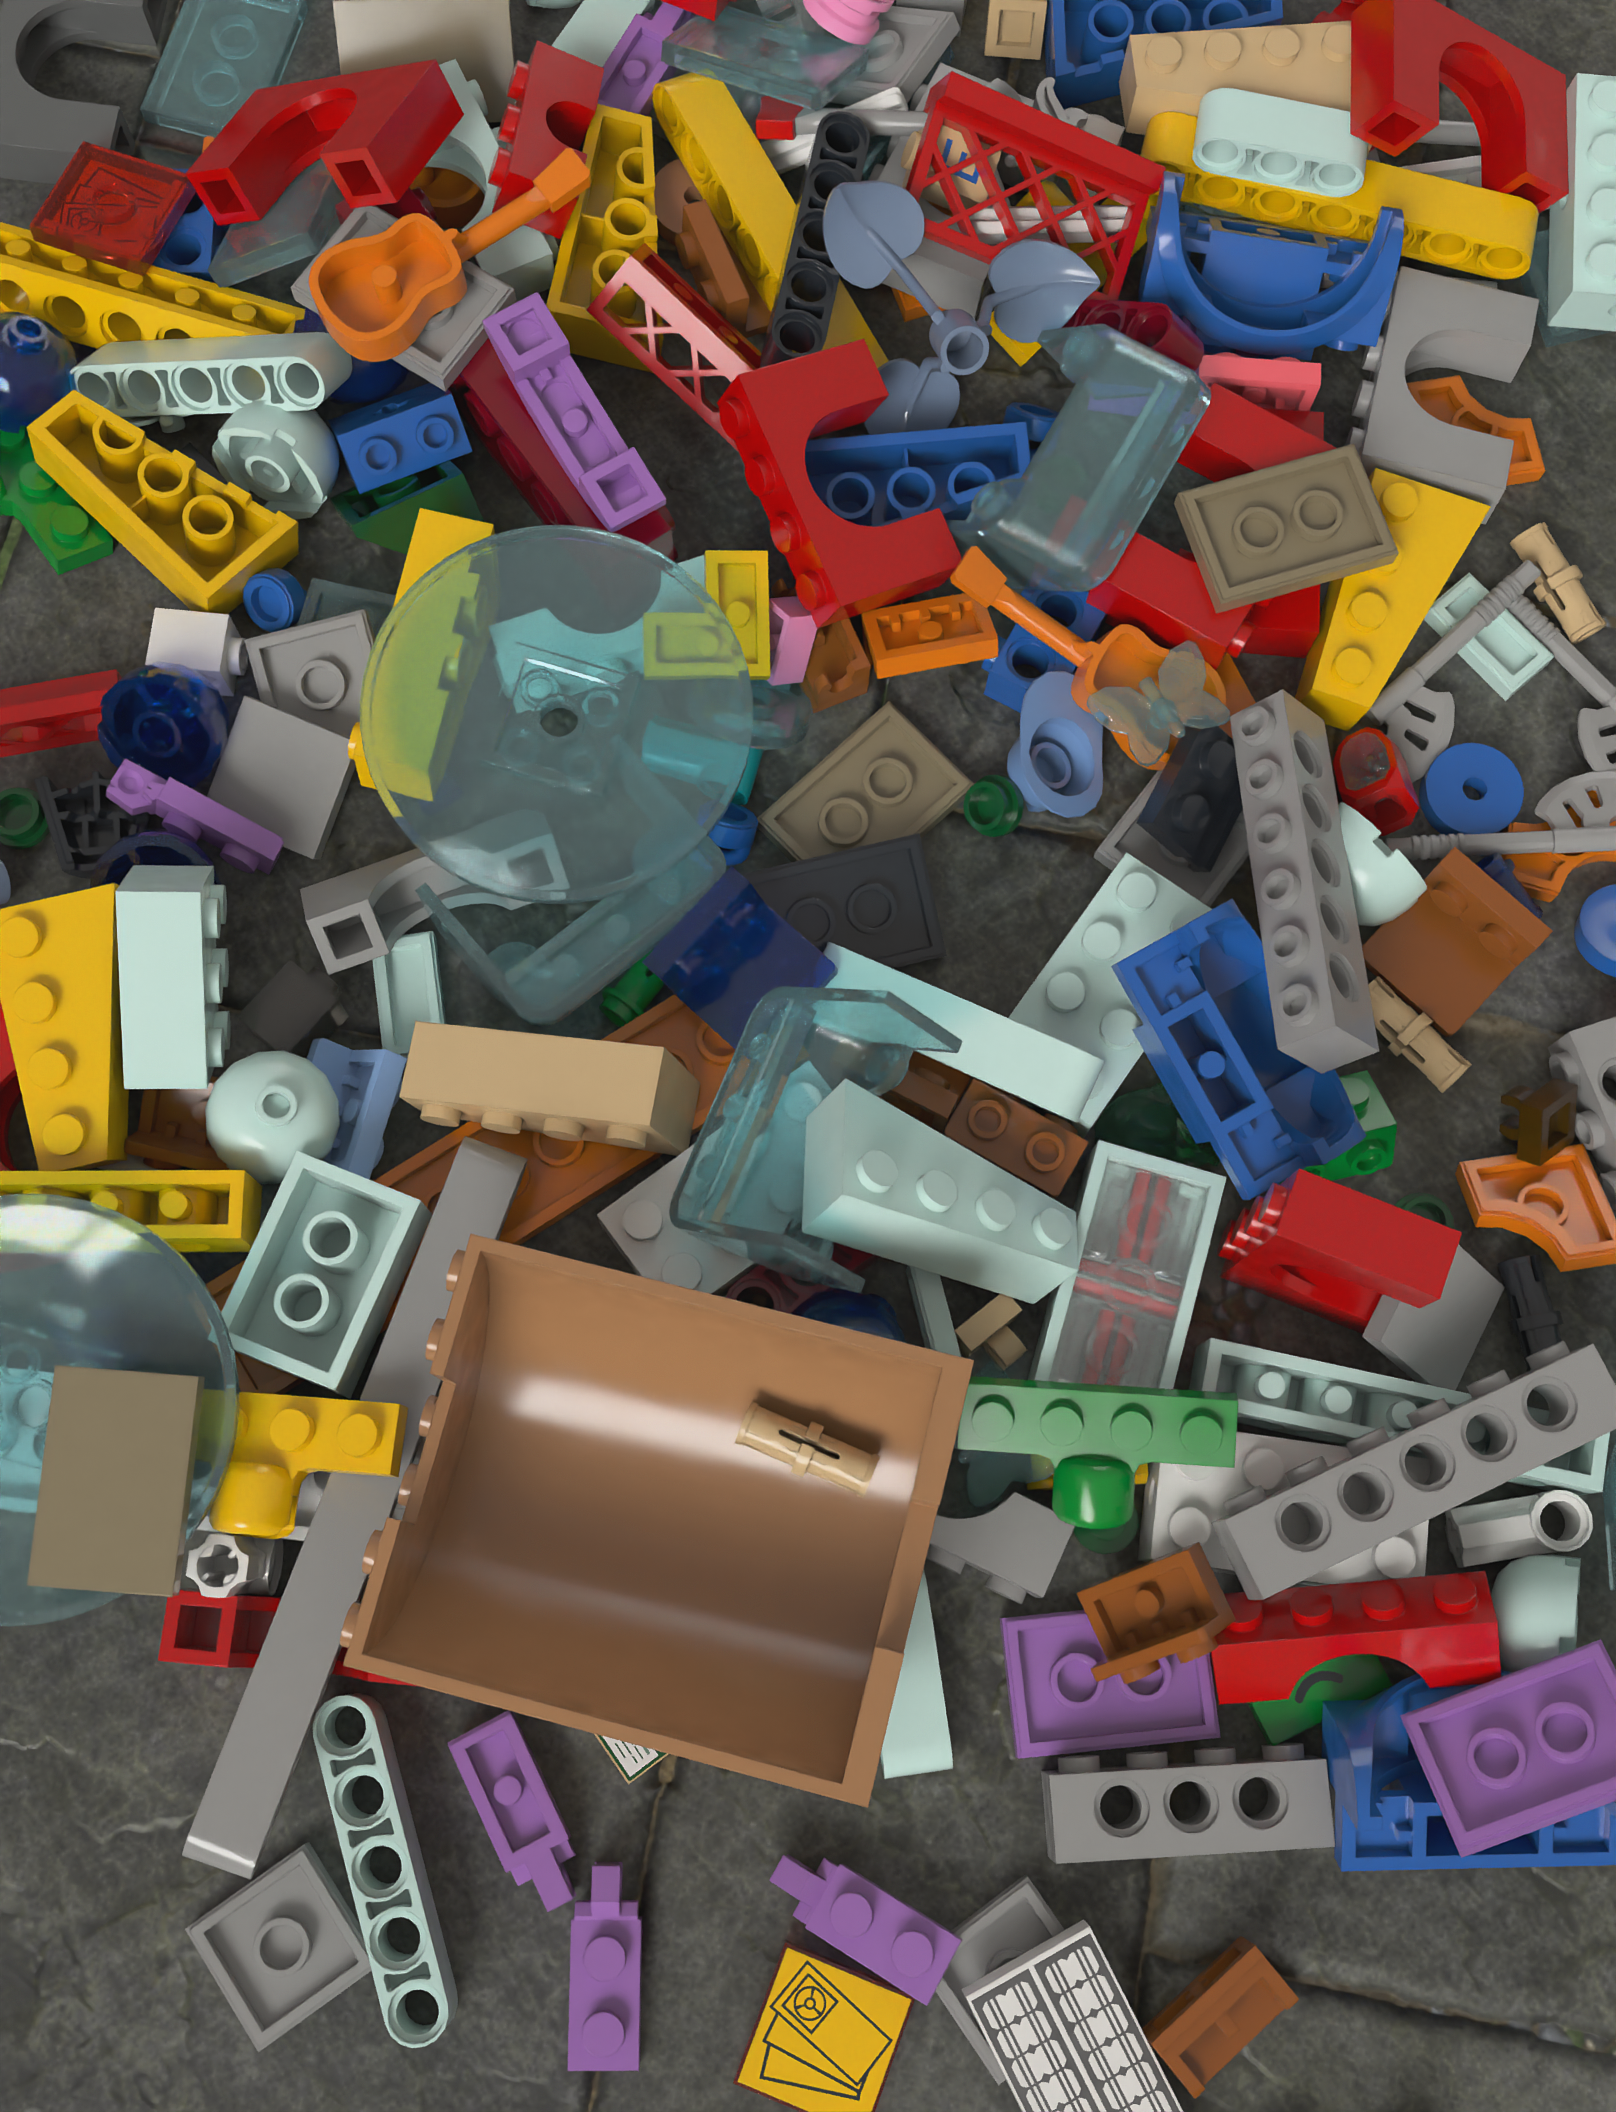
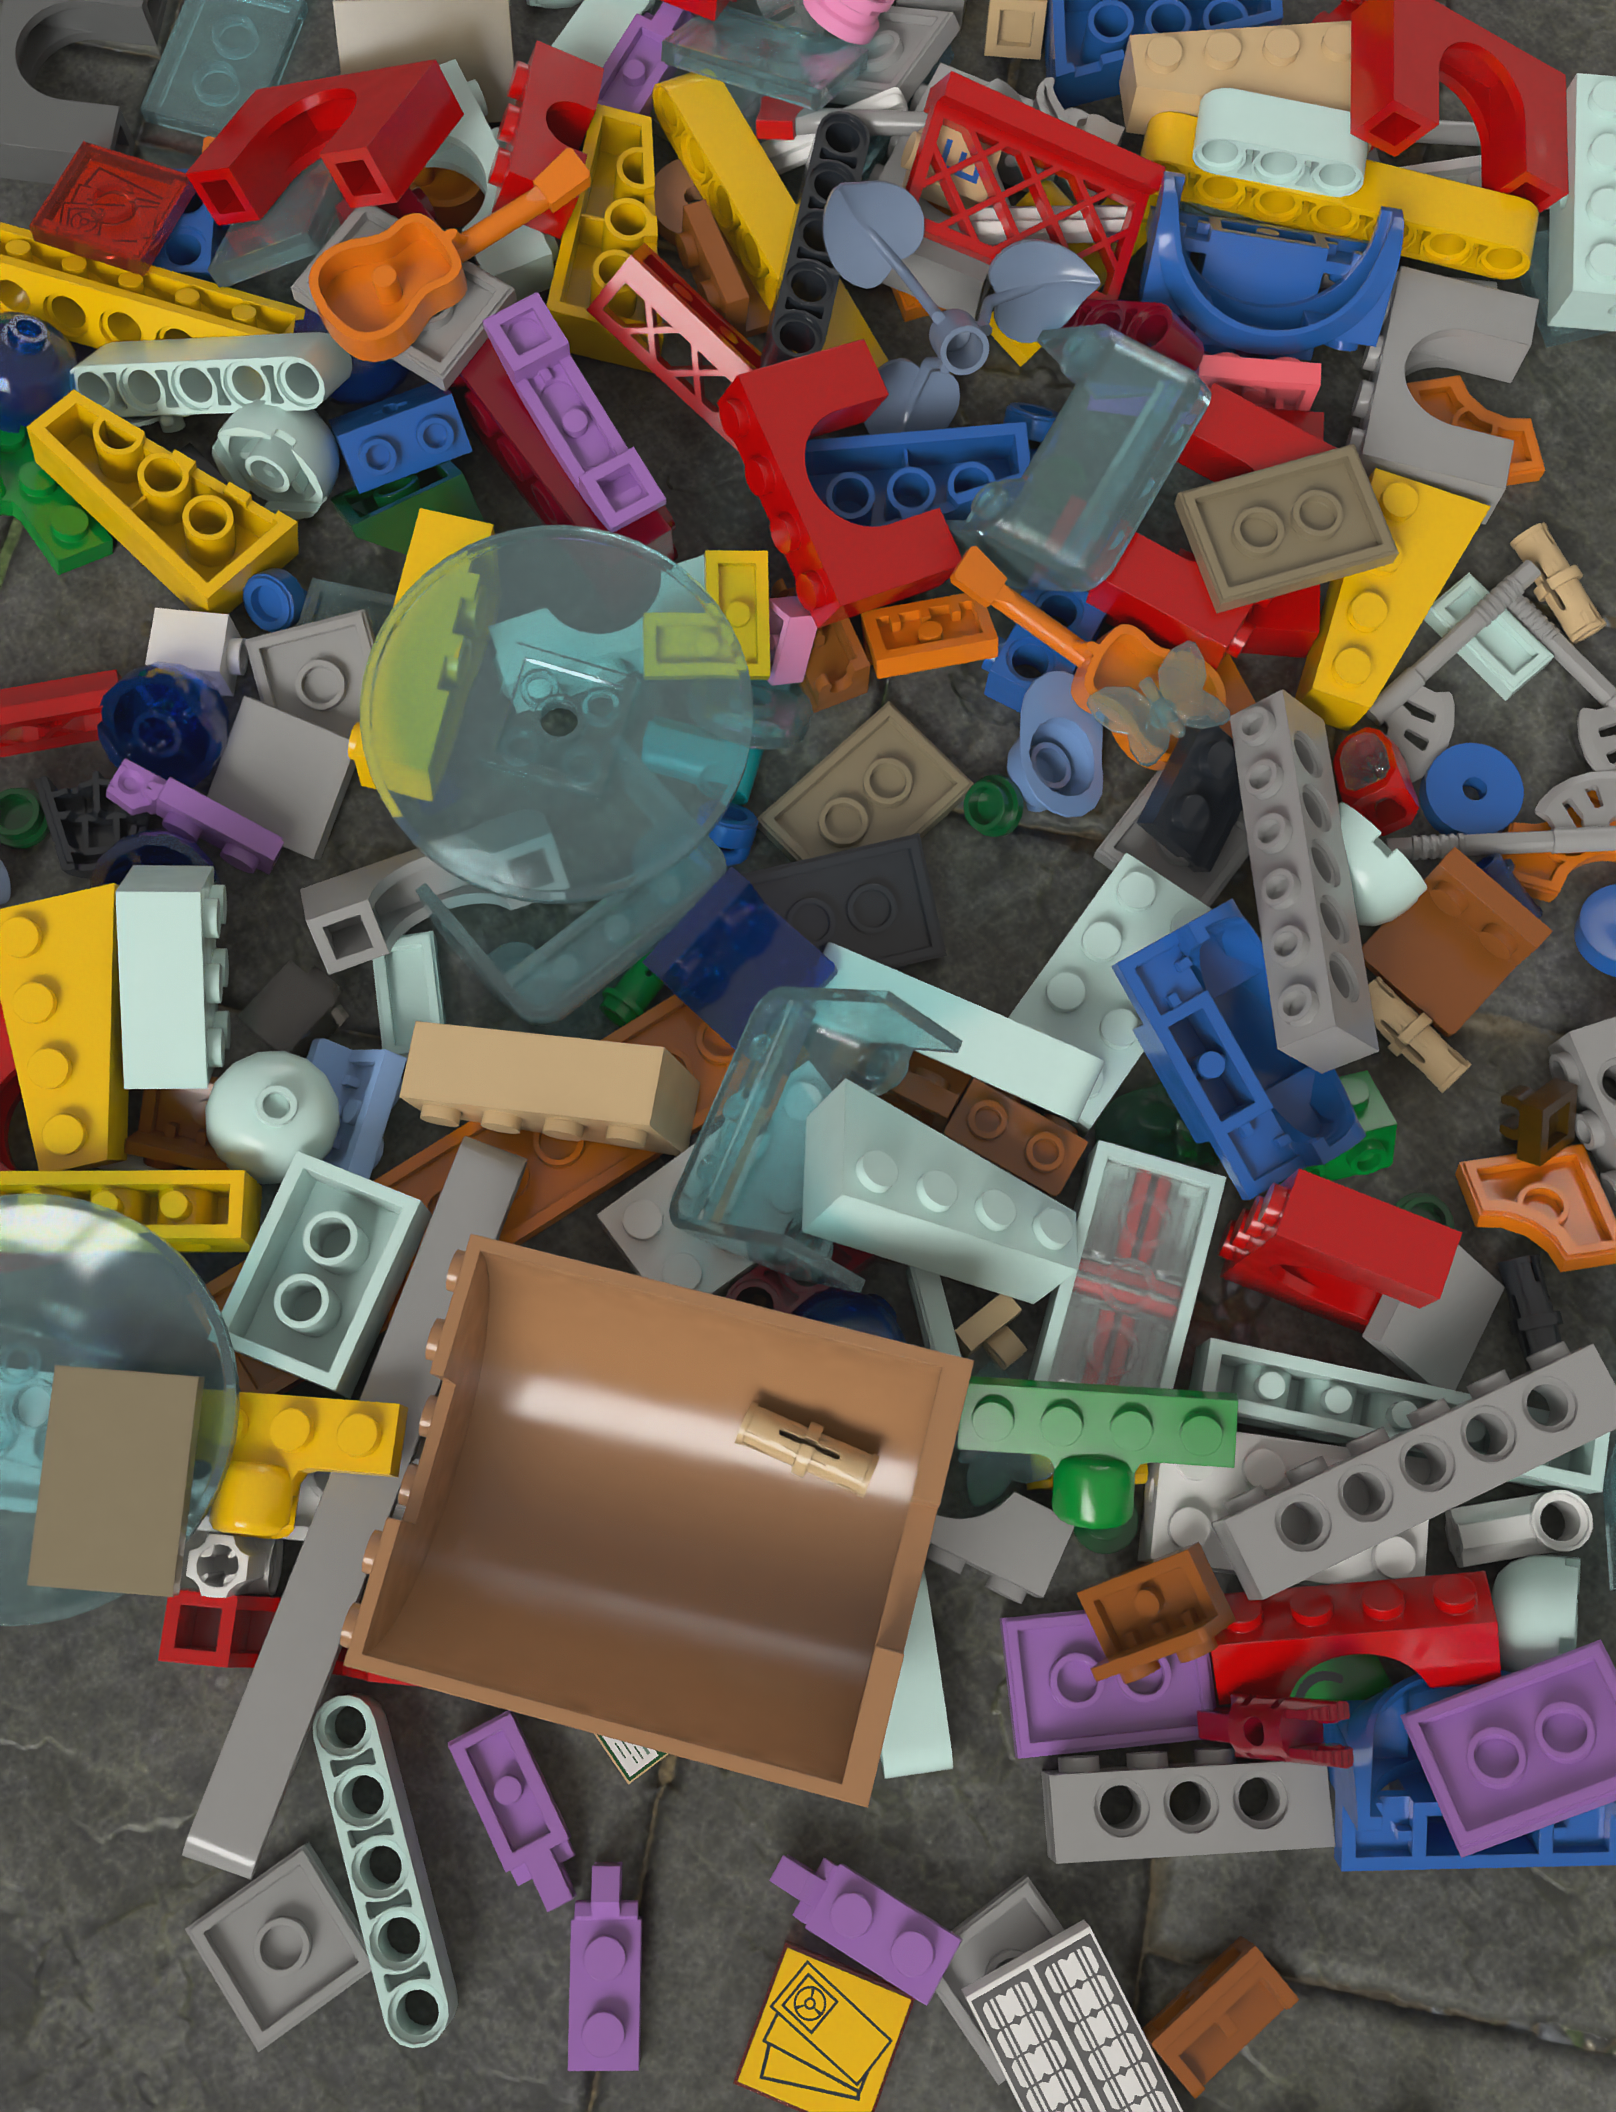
none -> dark red hinge [1197,1693,1354,1769]

